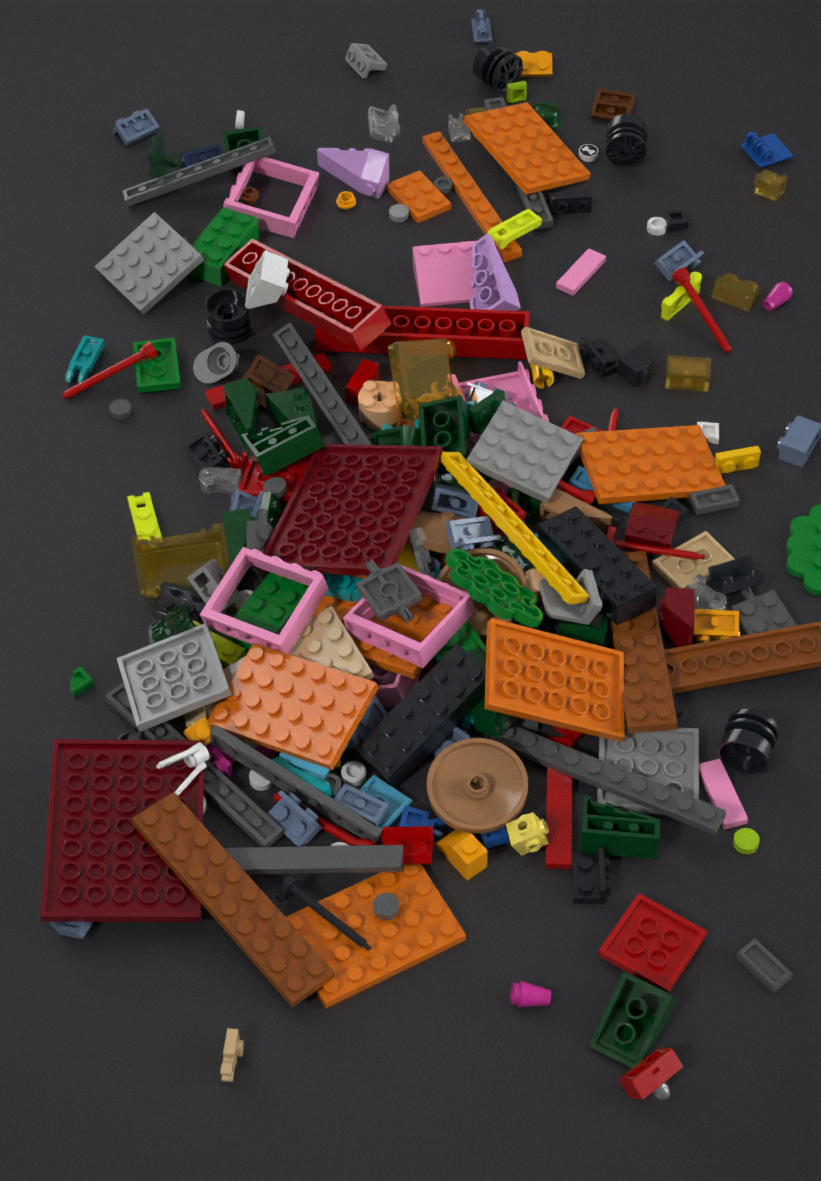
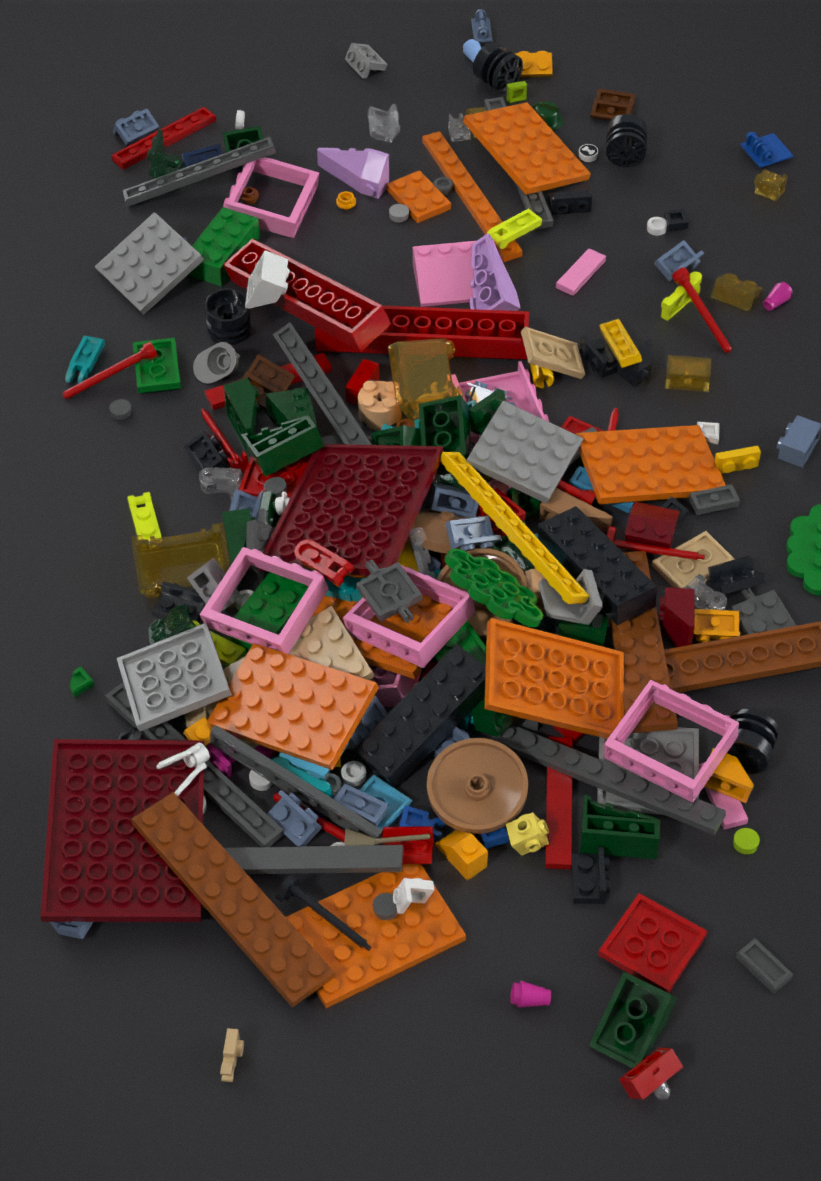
none -> red tile [111,107,216,170]
none -> white plate [275,491,291,515]
none -> red plate [294,540,355,587]
none -> dark tan piece [344,829,430,846]
none -> white bracket [393,878,434,914]
none -> light blue cone [463,39,481,63]
none -> yellow tile [599,319,642,368]
none -> bright pink window [604,680,739,803]
none -> light orange slope [704,748,754,803]

